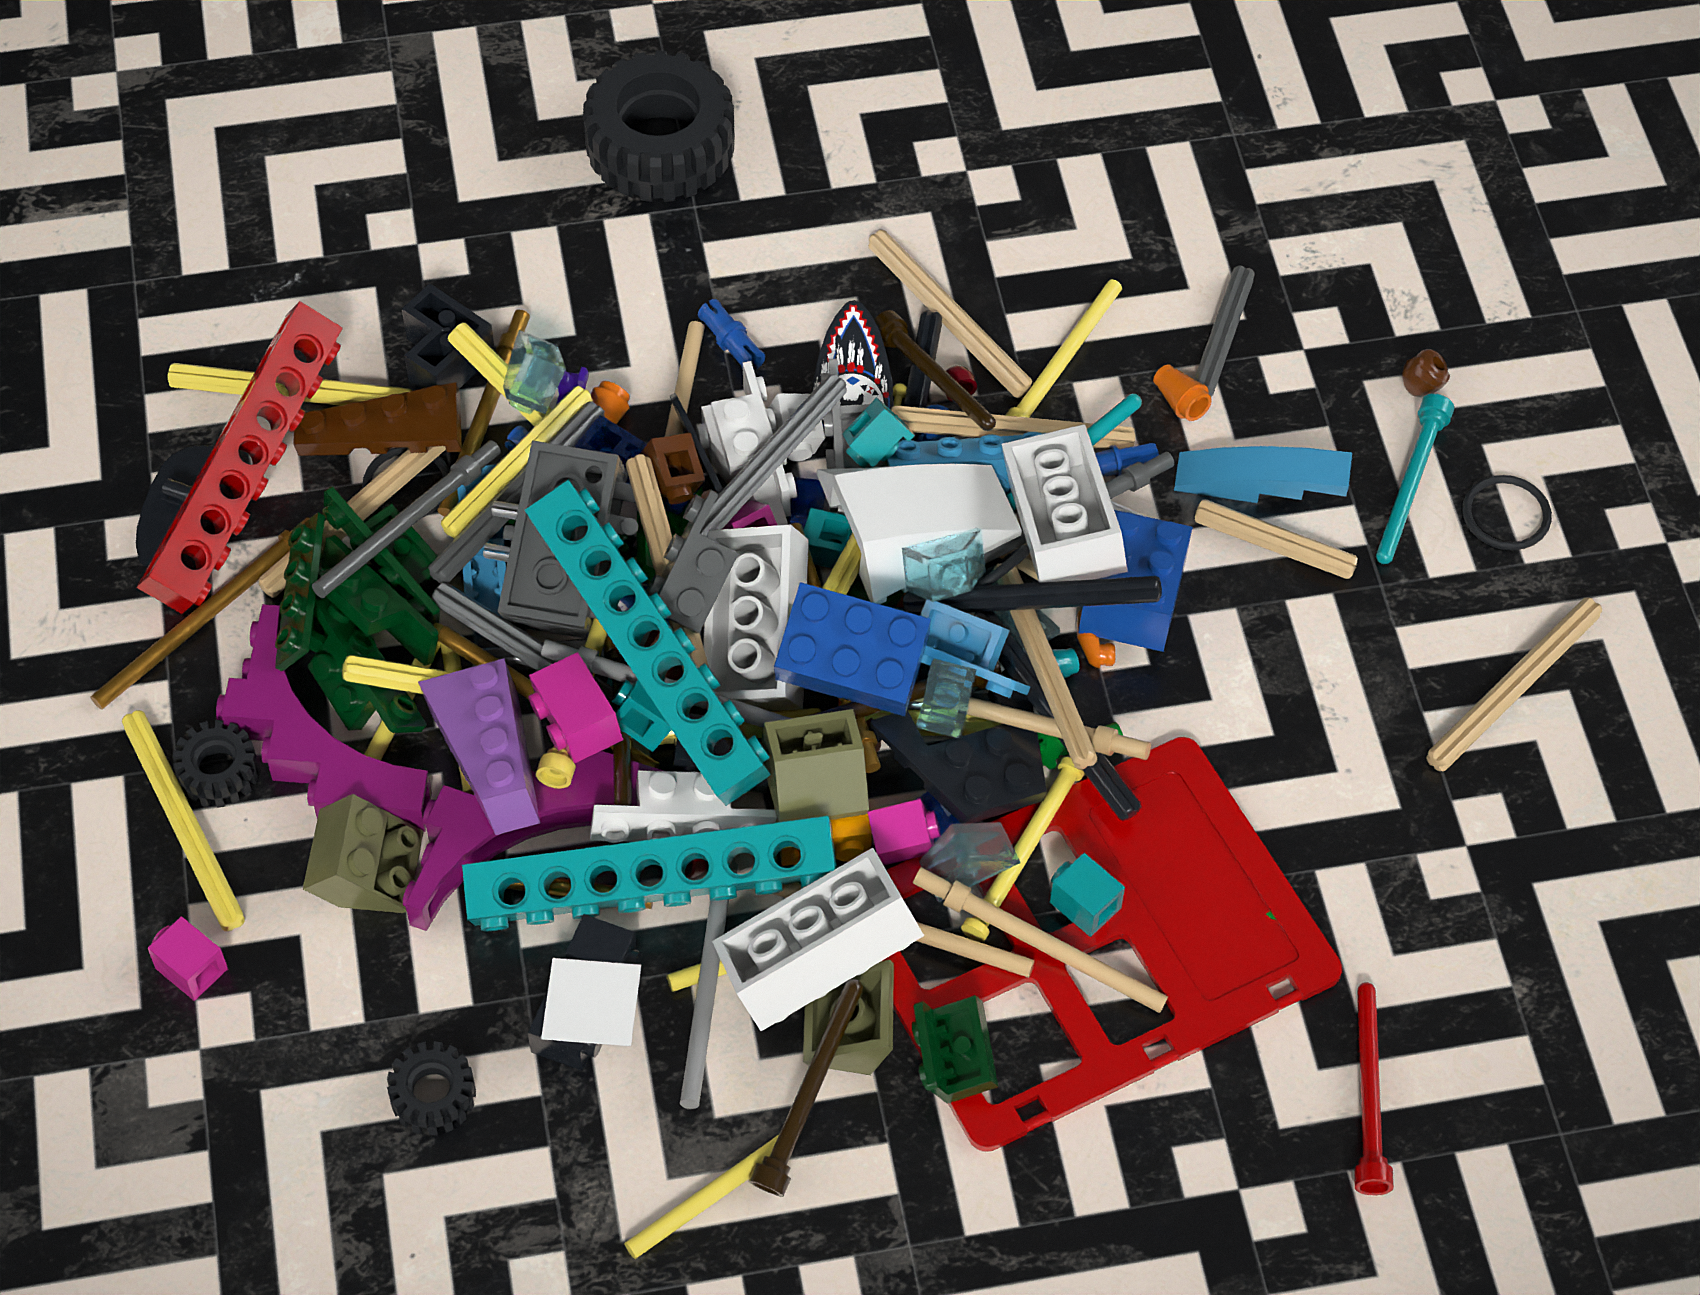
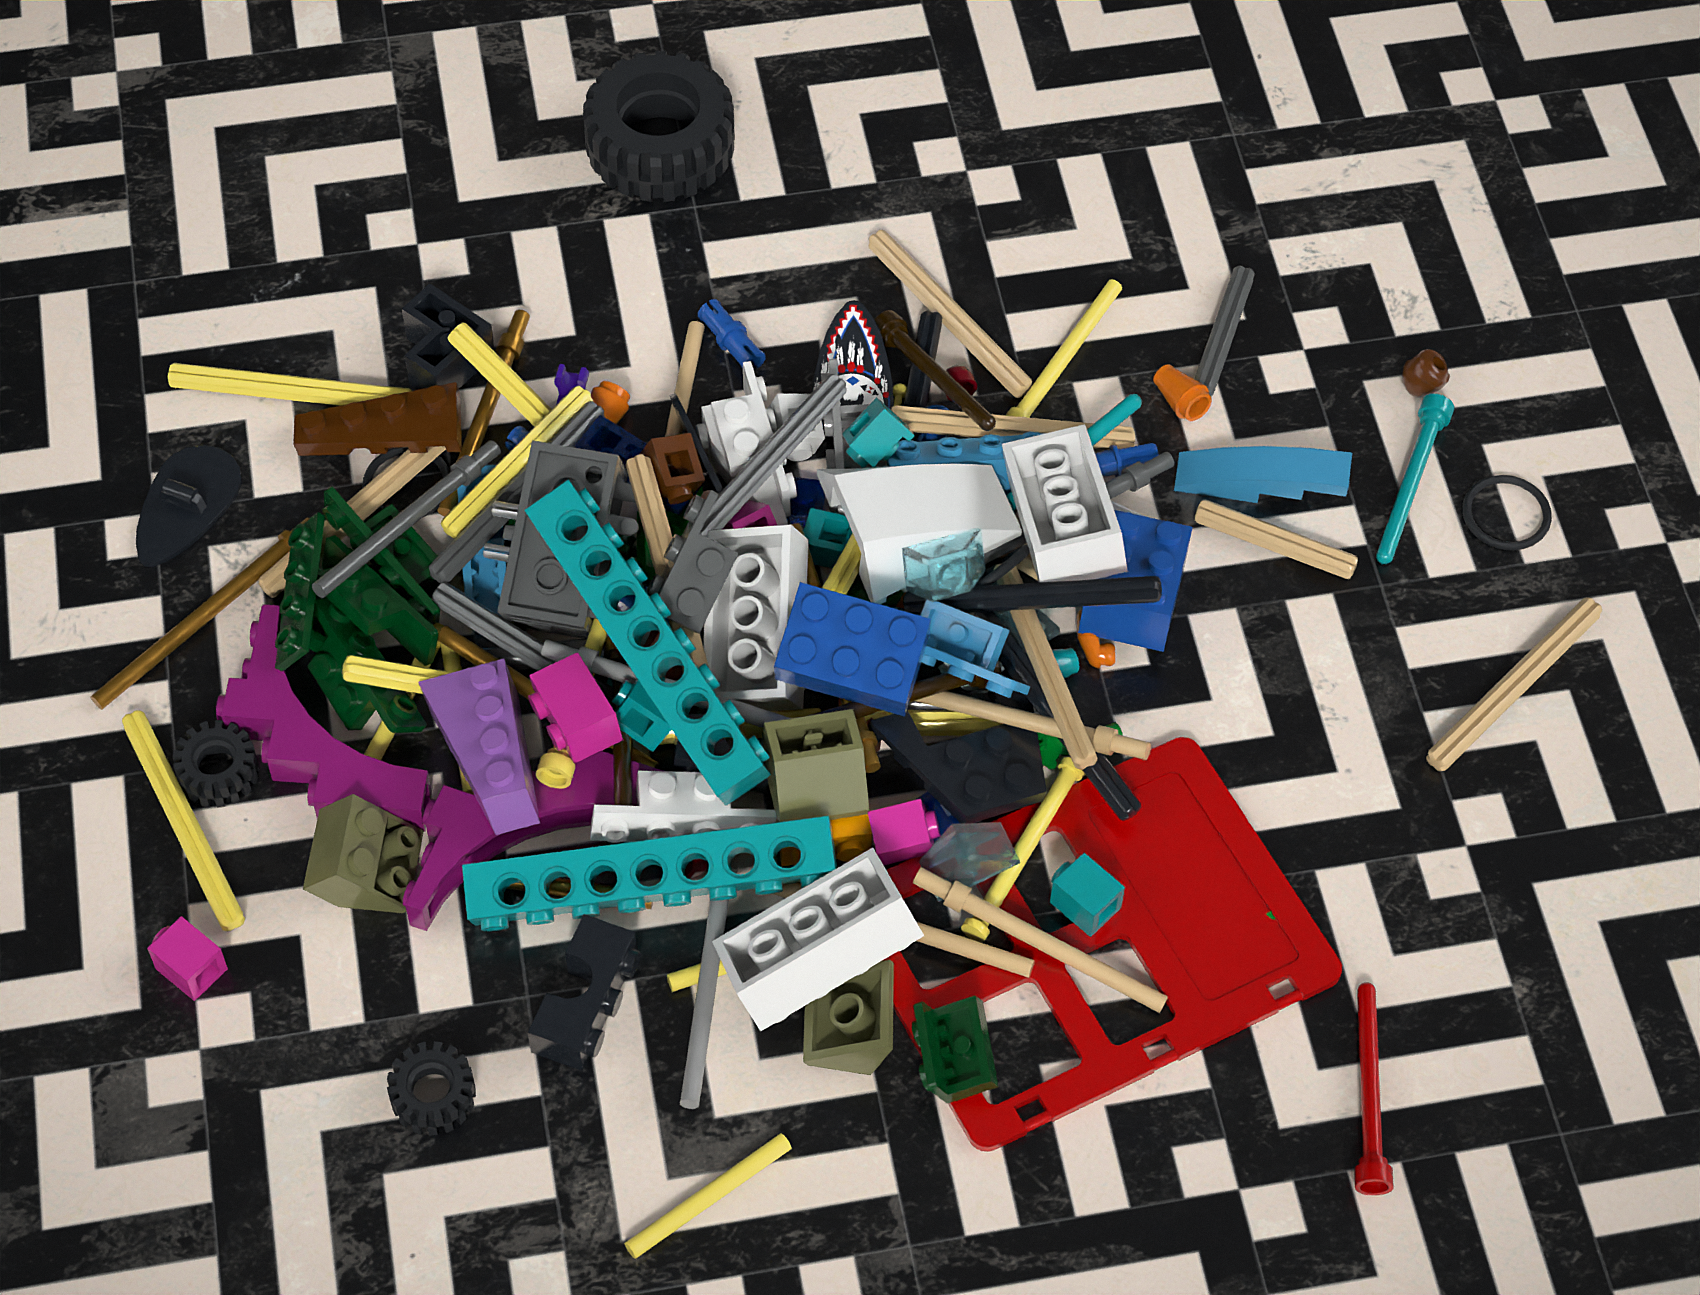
red brick [136,301,343,614] -> none
clear light blue slope [503,330,566,414] -> none
white sticker [541,958,641,1046] -> none
dark brown piece [748,979,863,1197] -> none
clear light blue slope [916,658,977,738] -> none

